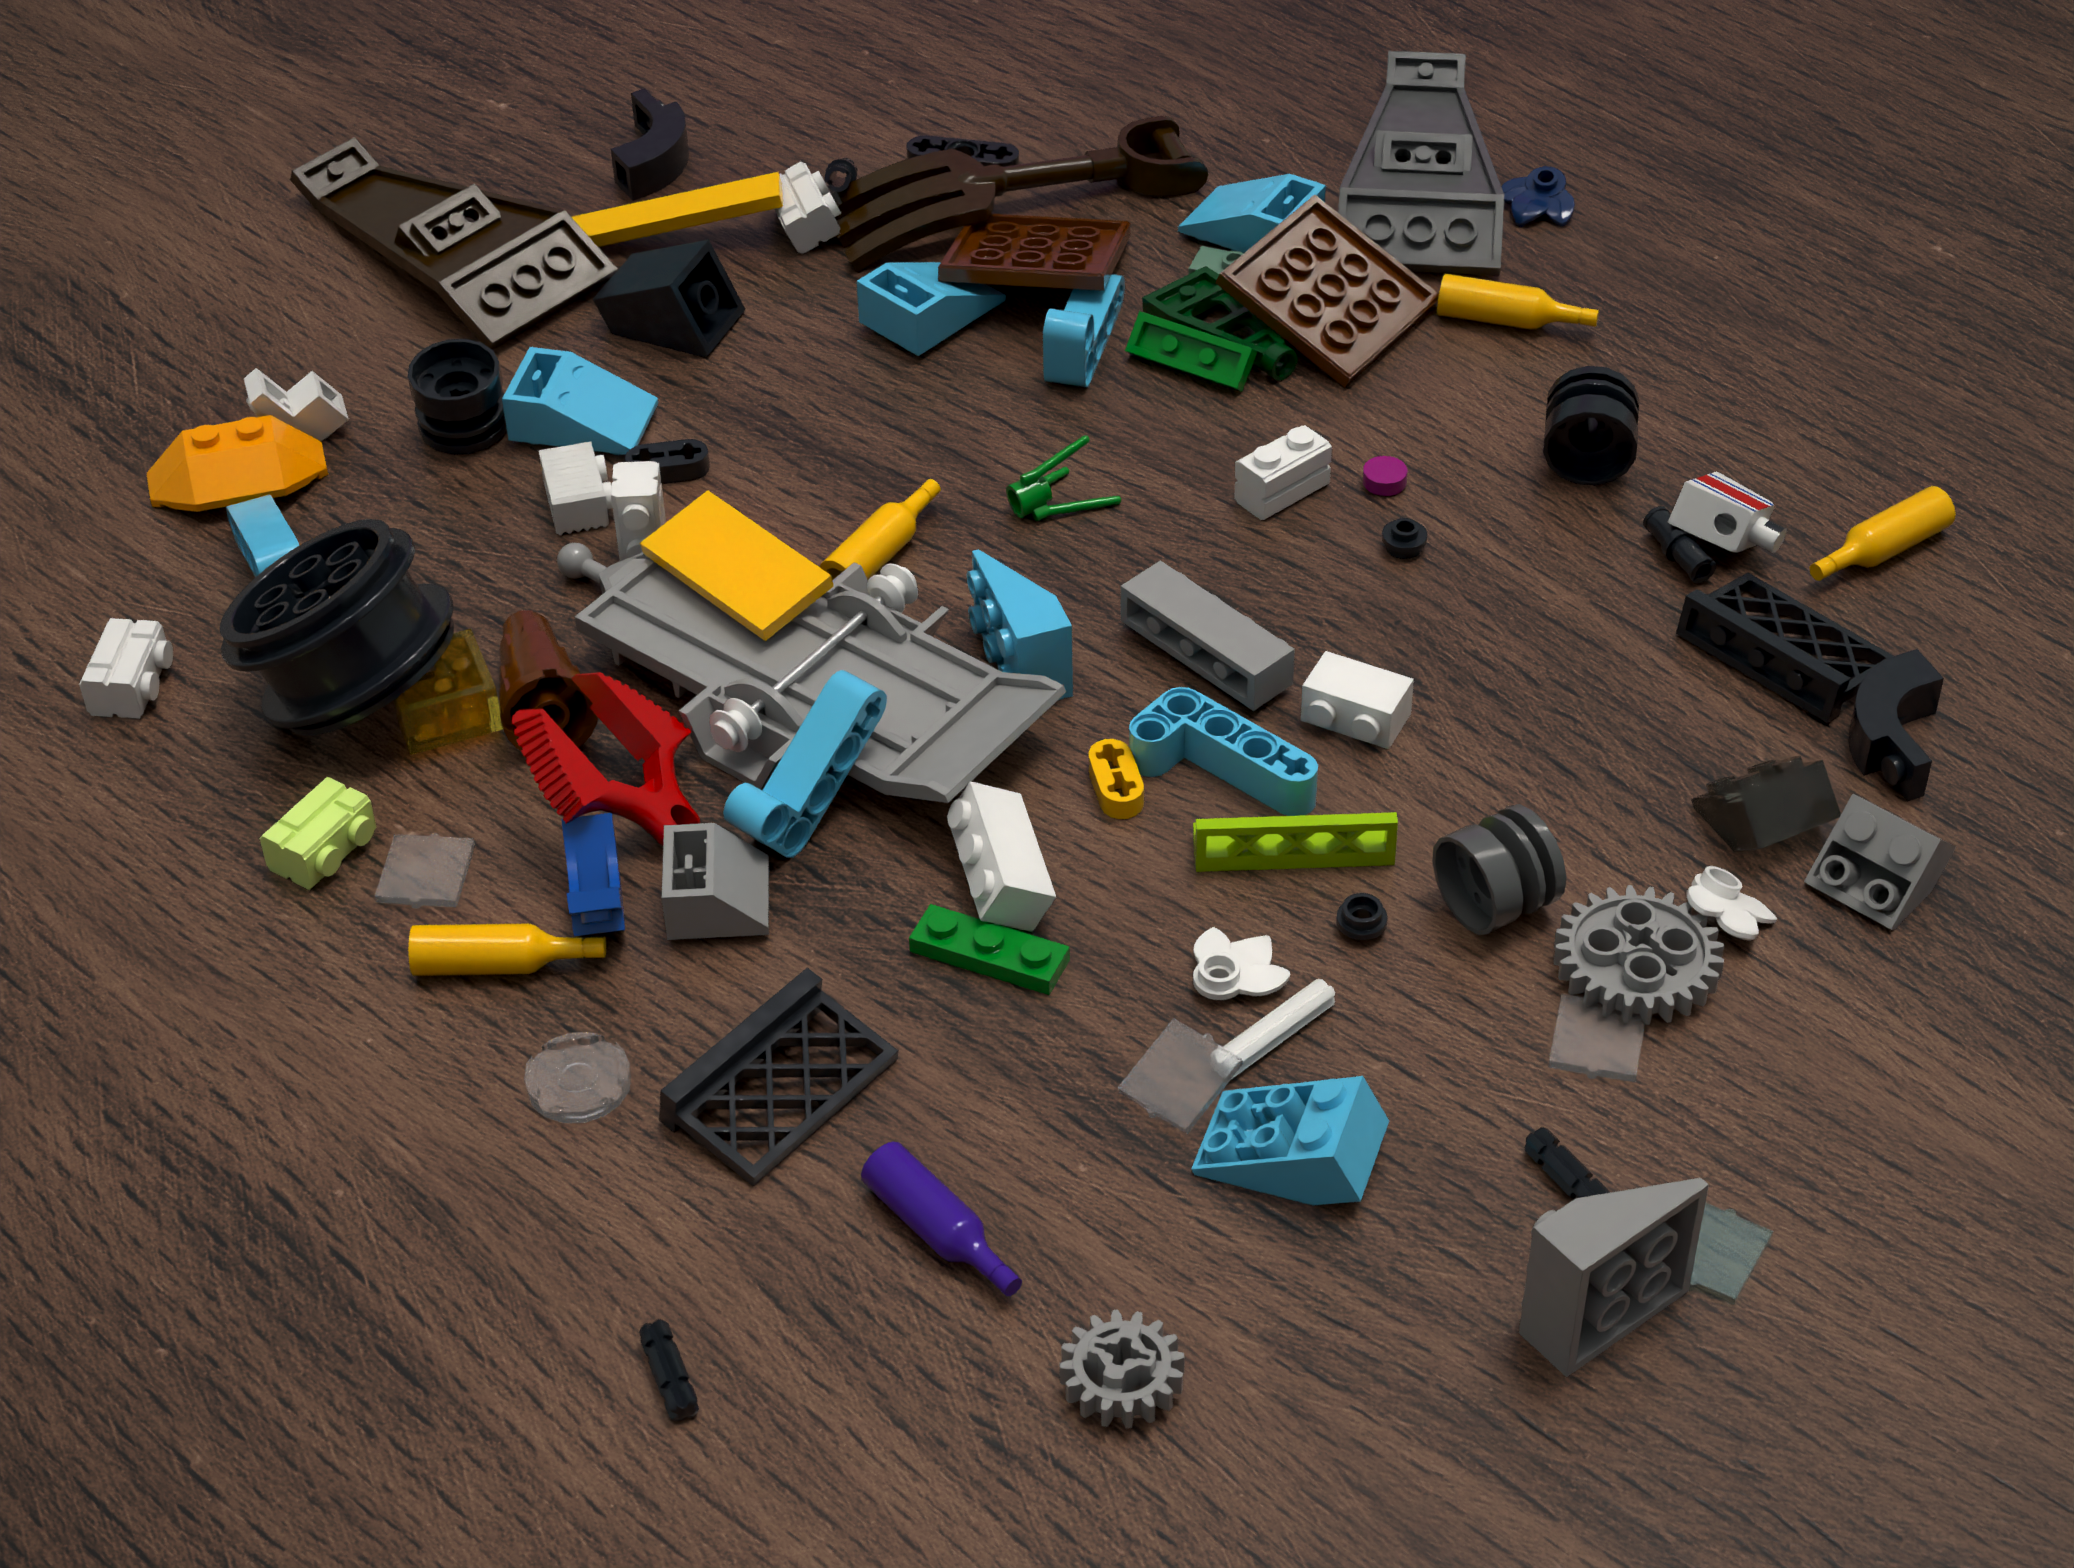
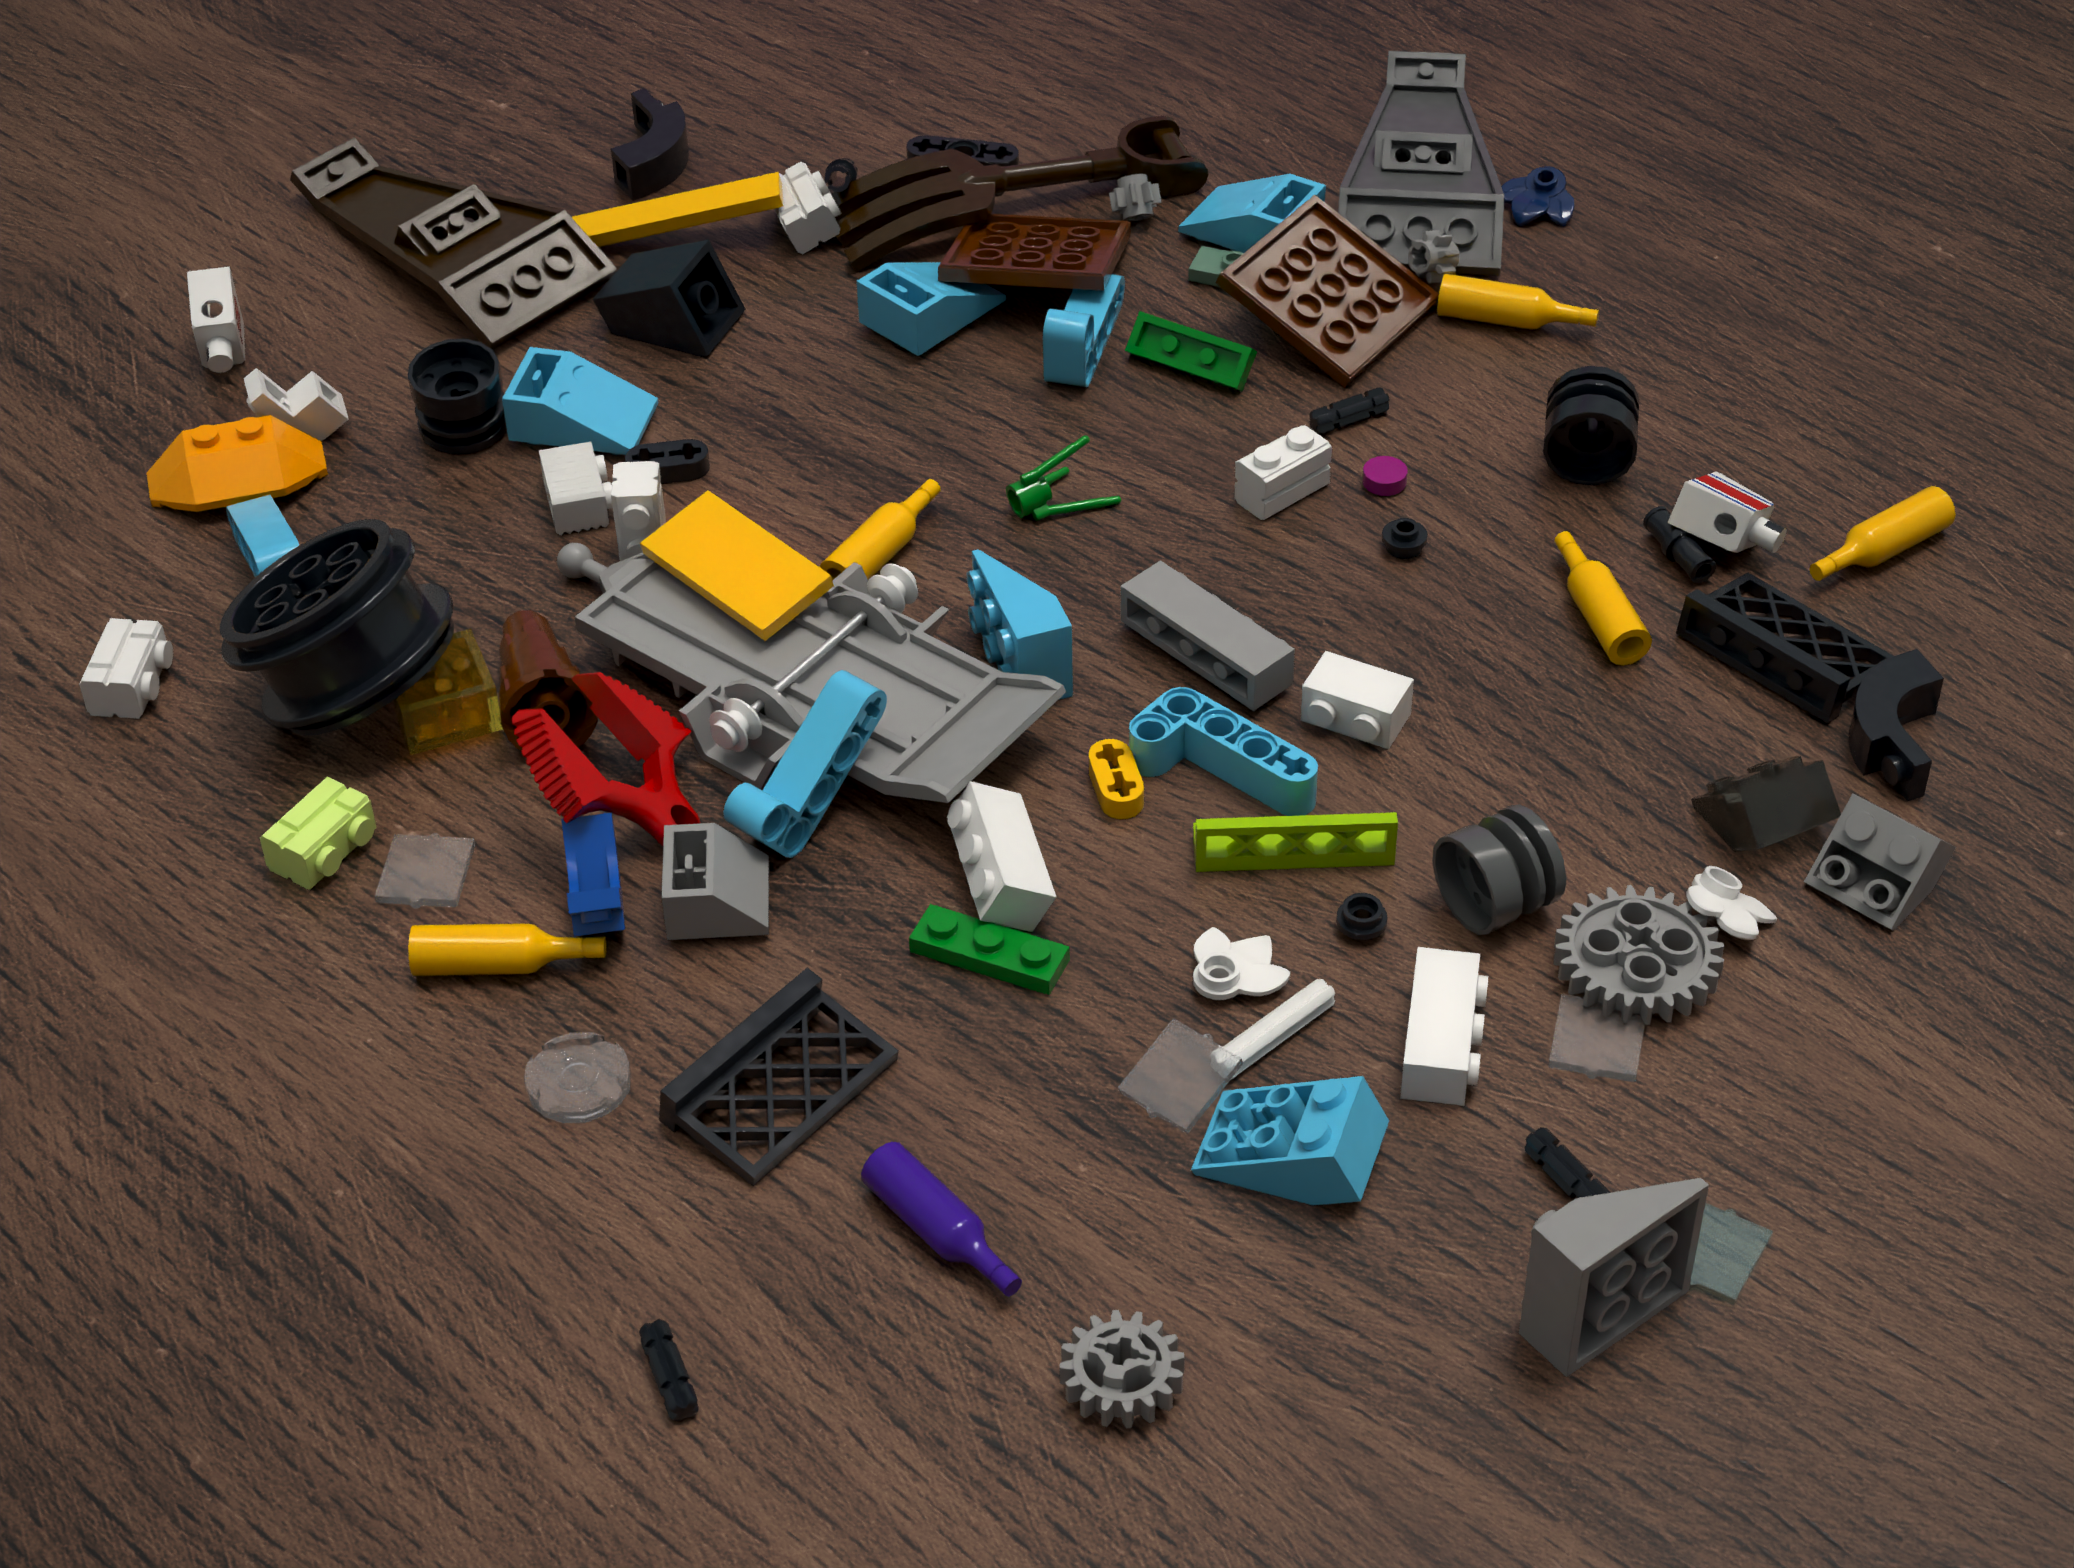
dark green plate [1142,266,1298,381] -> none
none -> white torso [187,266,245,373]
none -> light grey gear [1109,174,1162,221]
none -> black axle [1309,387,1390,435]
none -> white brick [1400,947,1489,1106]
none -> light grey gear [1408,230,1459,283]
none -> yellow piece [1554,531,1652,665]

